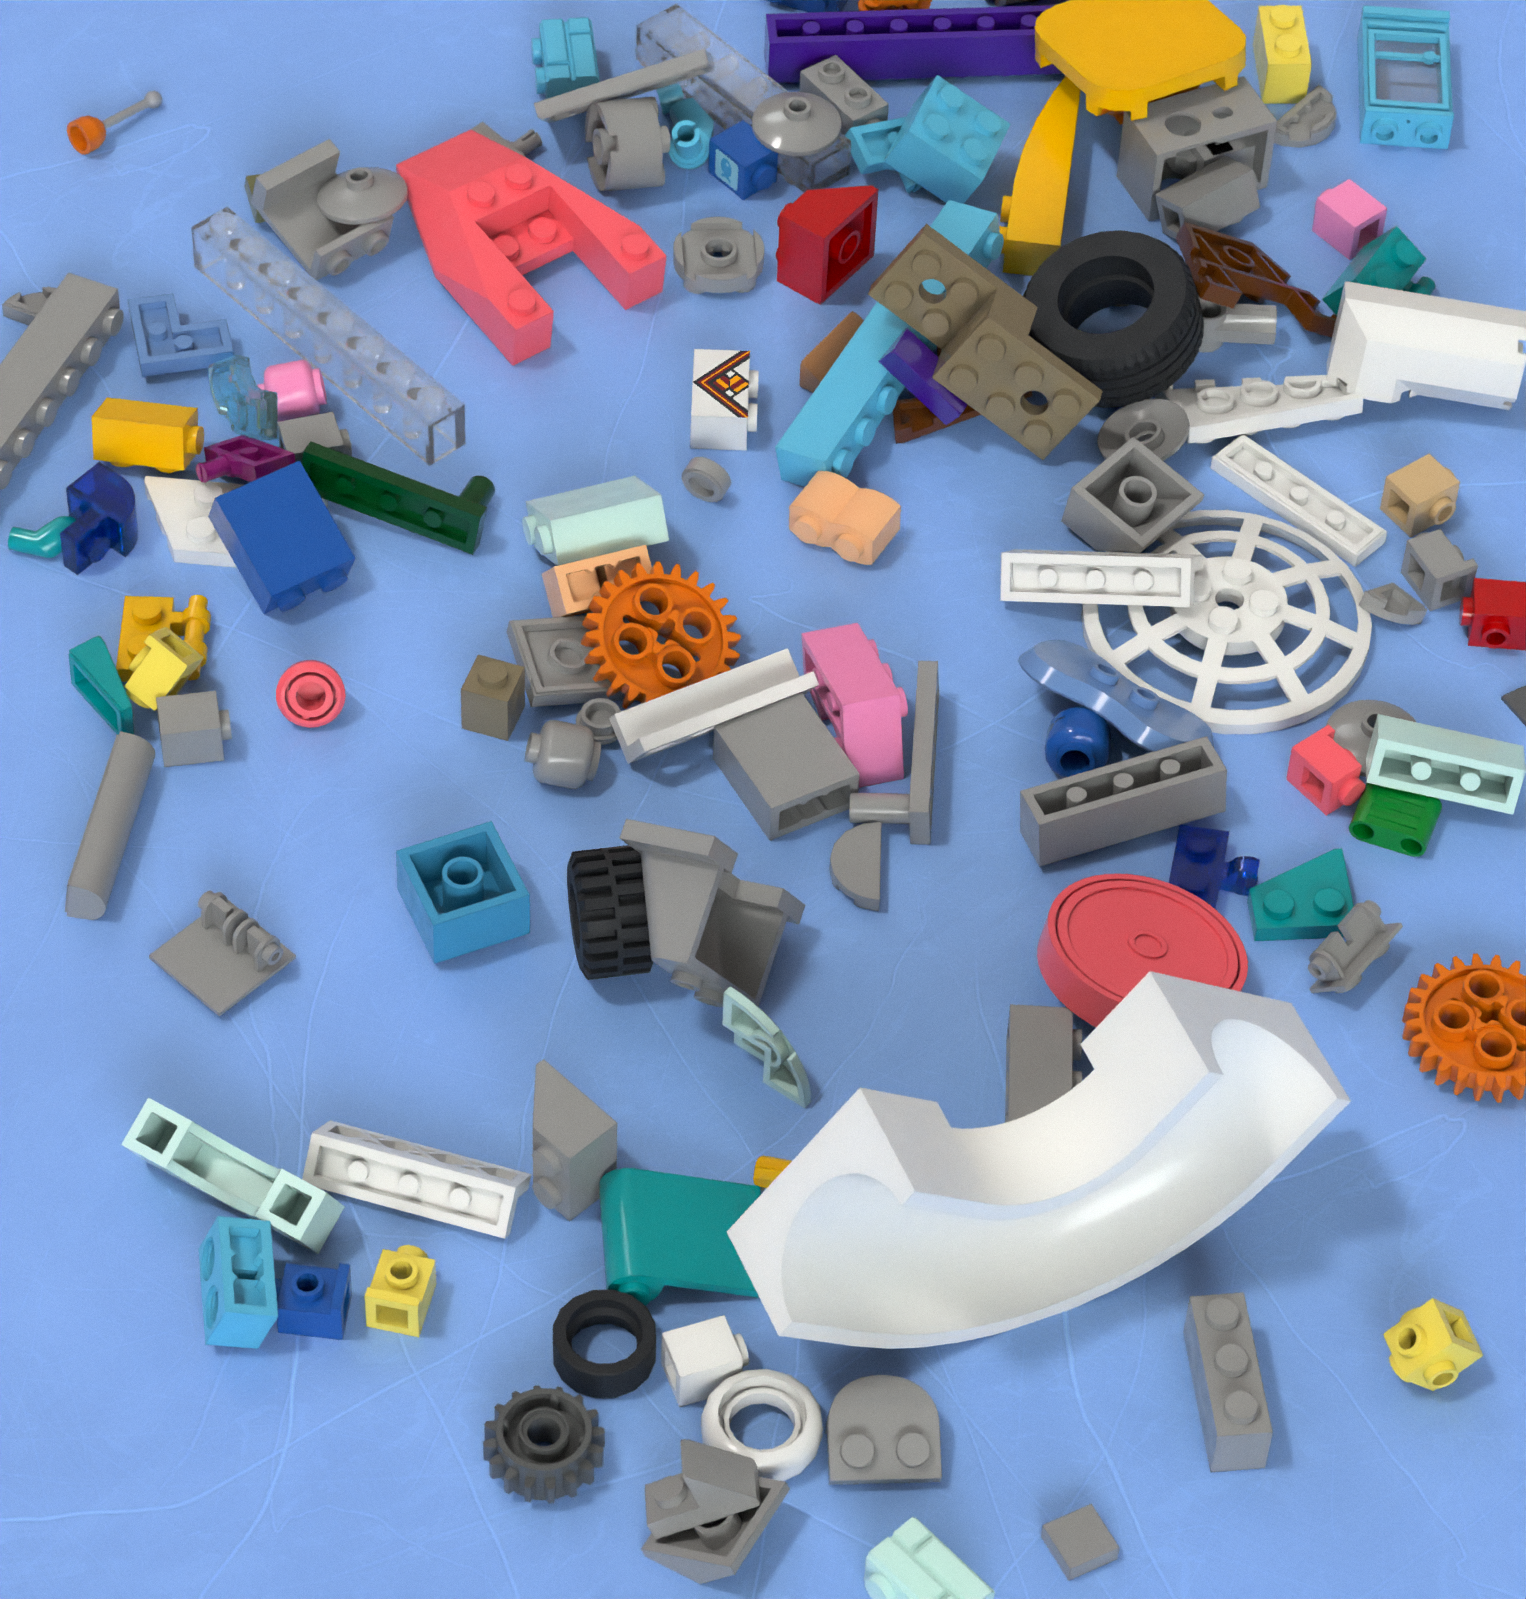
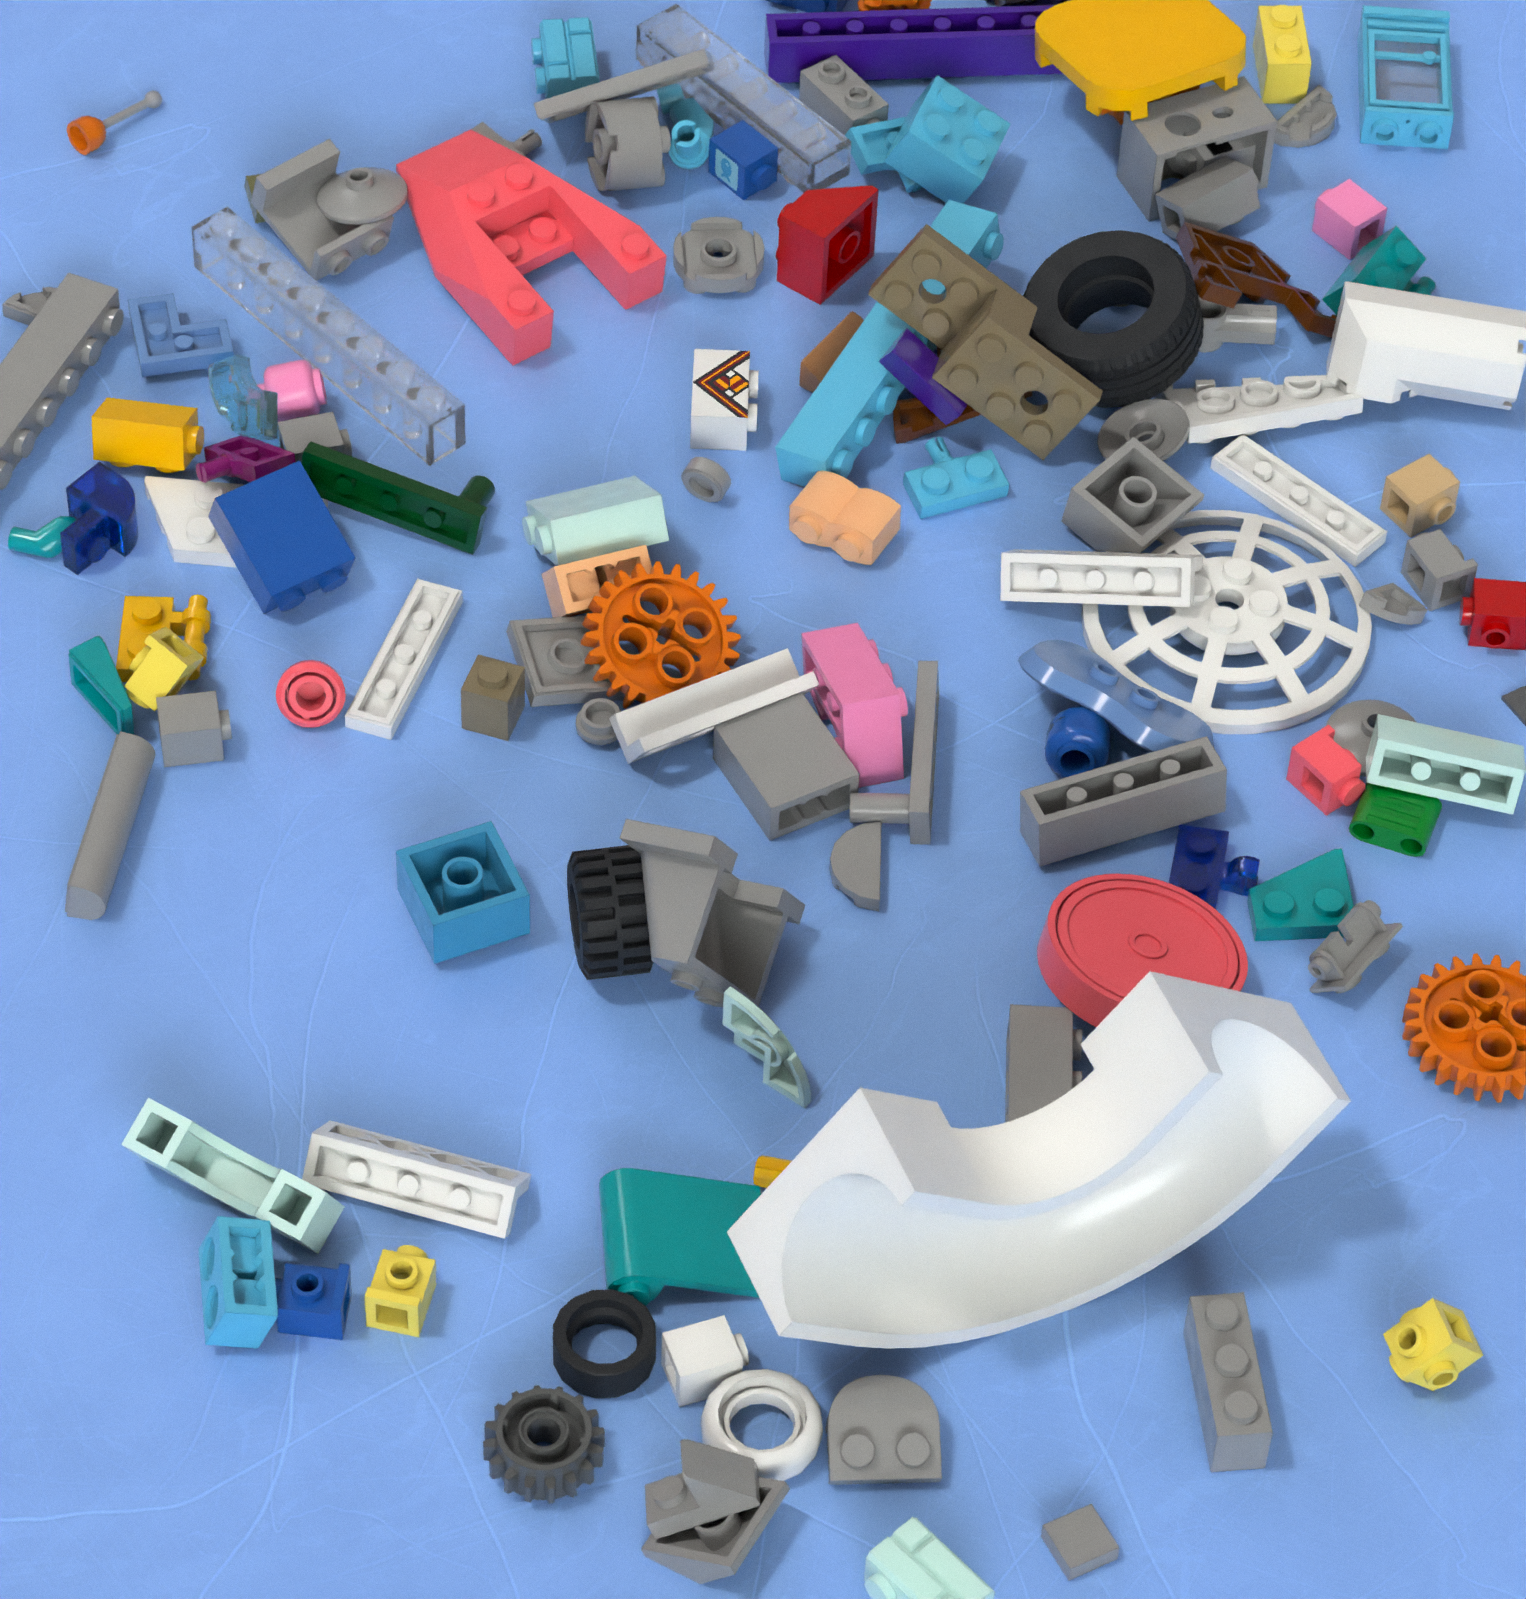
light grey hinge [149,891,296,1017] -> none
light grey head [525,720,601,789] -> none
light grey slope [532,1059,617,1222] -> none
light grey dish [752,92,841,156] -> none
yellow slope [999,76,1081,276] -> none
none -> white tile [345,579,463,740]
none -> medium azure plate [903,437,1009,519]

